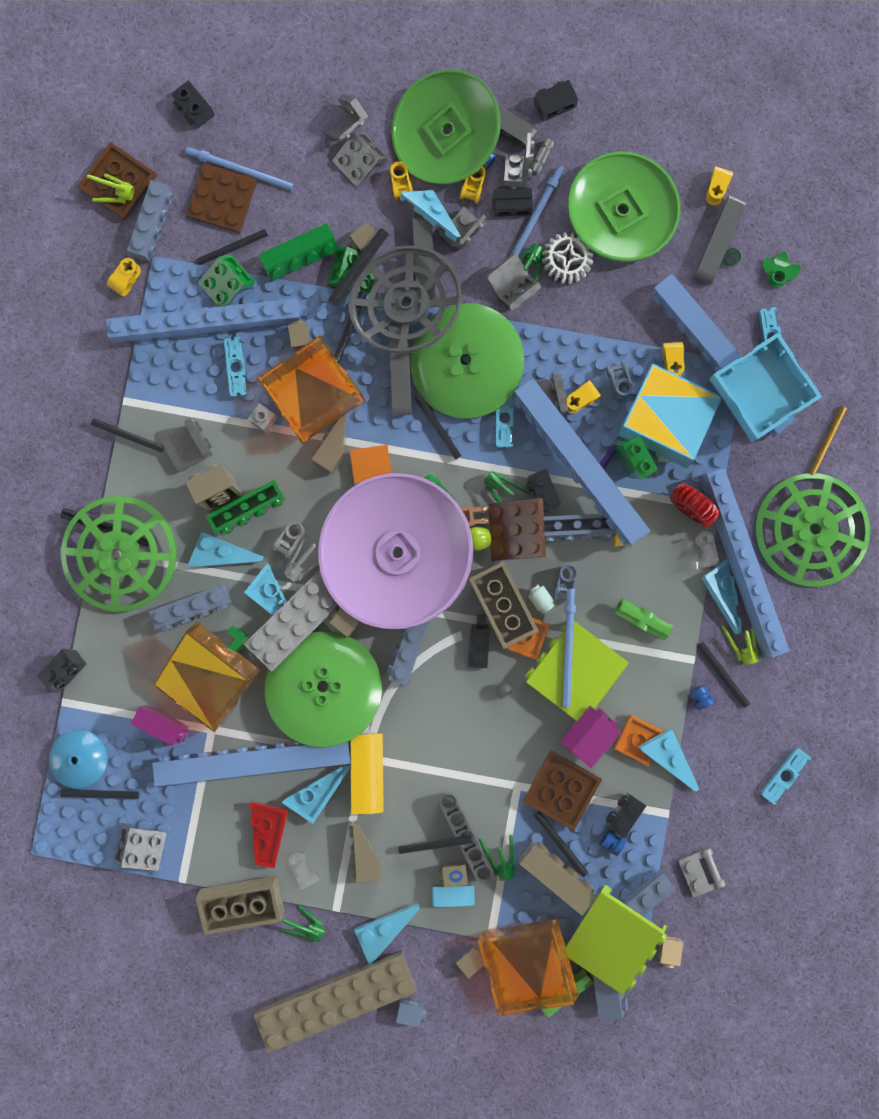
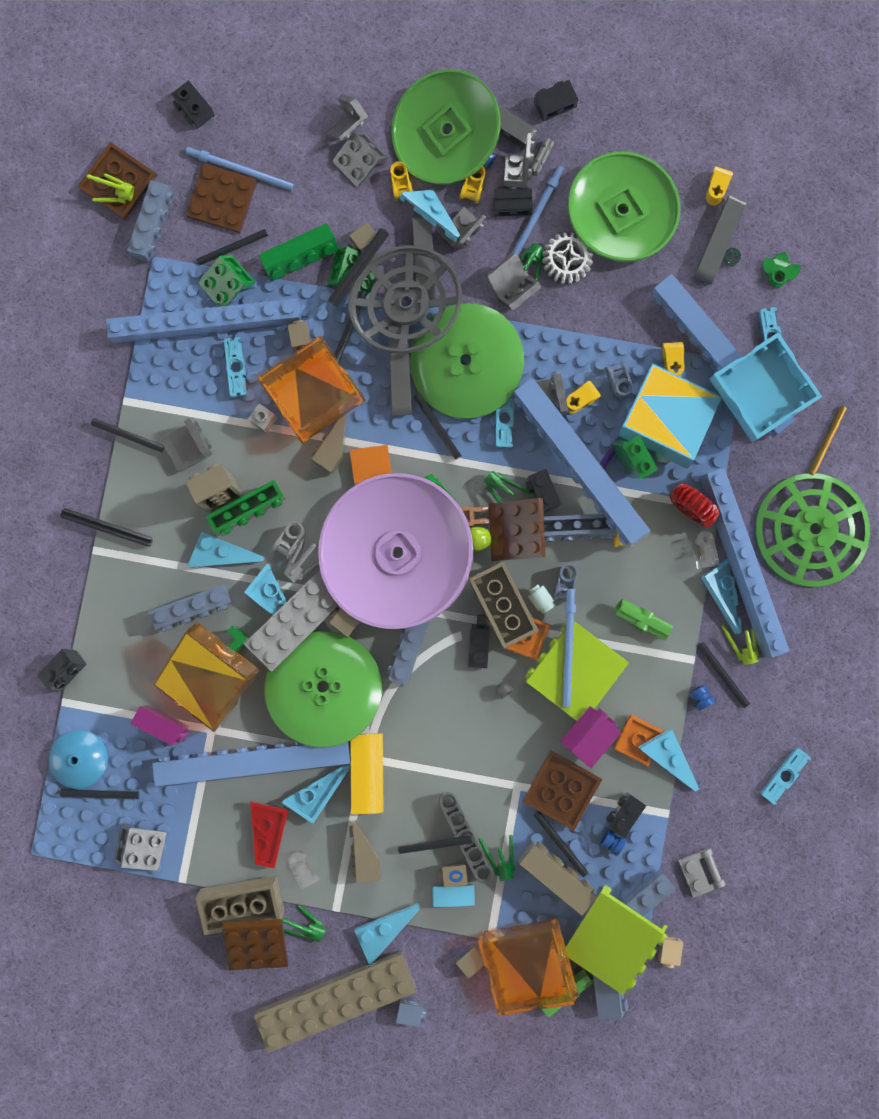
bright green dish [61,496,177,612] -> none
yellow piece [107,258,141,297] -> none
none -> reddish brown plate [222,919,289,970]

